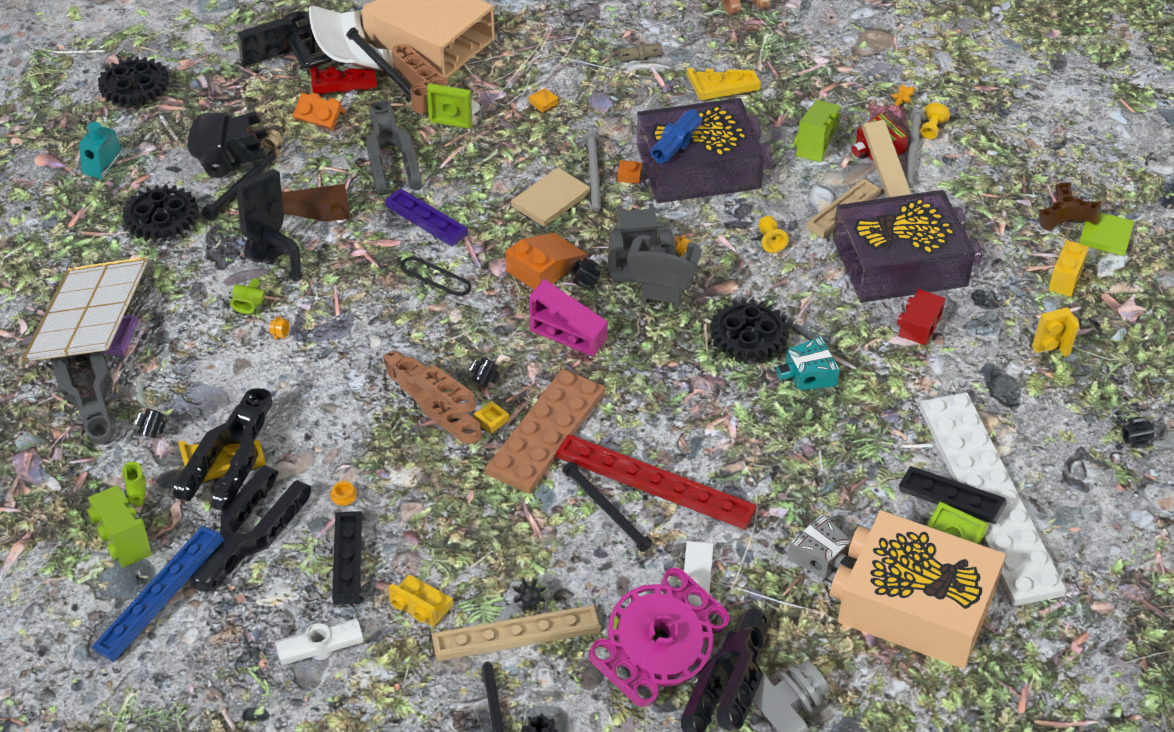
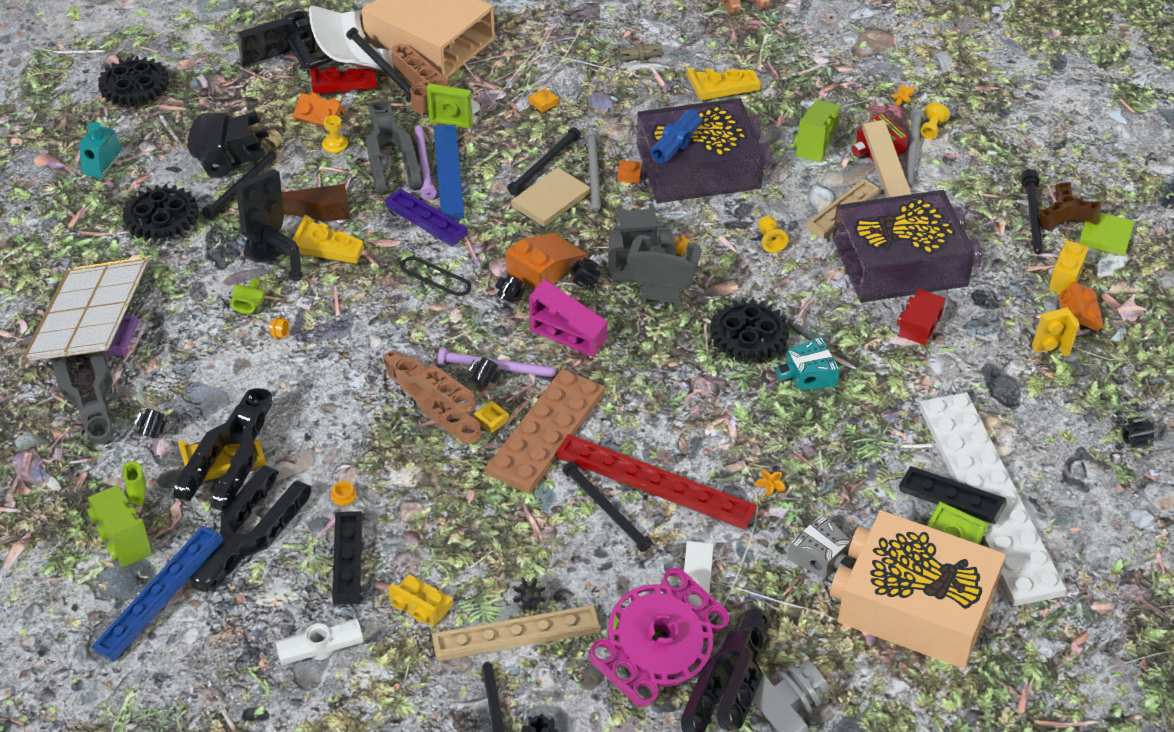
none -> yellow wing [292,215,364,264]
none -> yellow piece [322,115,348,153]
none -> lavender bar [415,125,437,200]
none -> blue tile [434,125,464,220]
none -> lavender bar [438,347,556,377]
none -> black gear [495,273,525,303]
none -> black bar [507,127,581,196]
none -> light orange plant [754,469,786,497]
none -> black piece [1021,169,1043,254]
none -> orange bracket [1058,282,1103,332]

